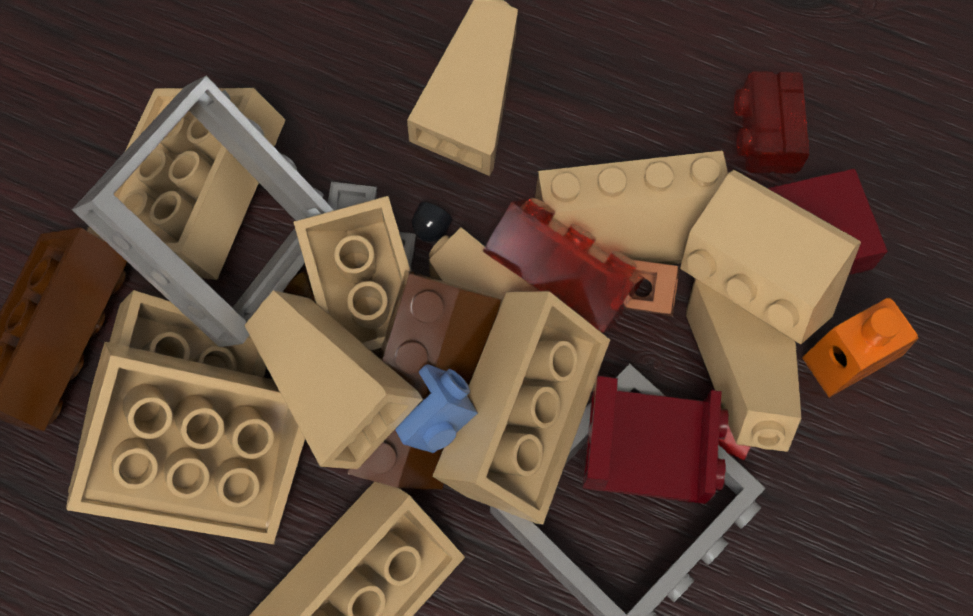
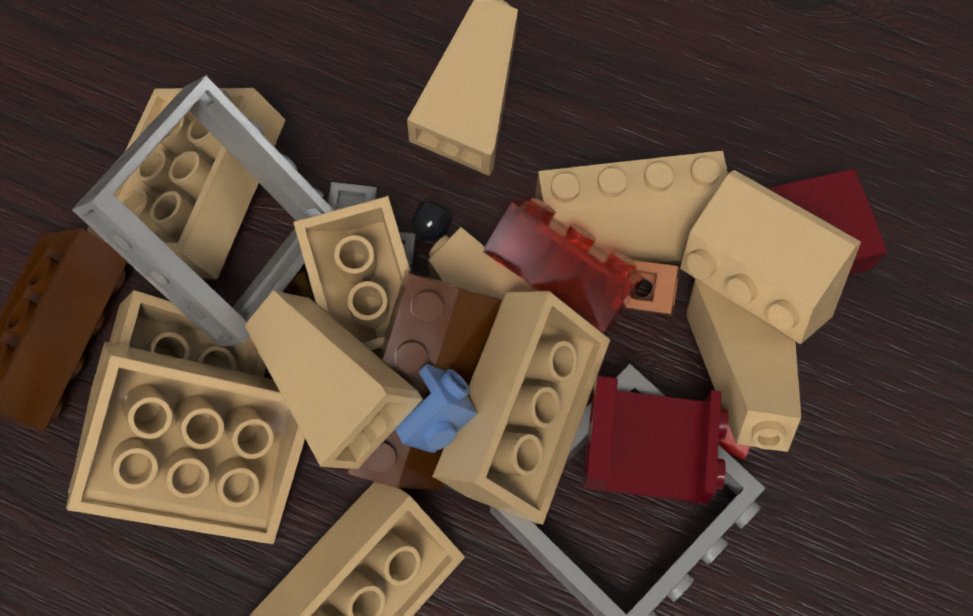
clear red brick [734,71,810,174] -> none
orange torso [802,298,918,398] -> none

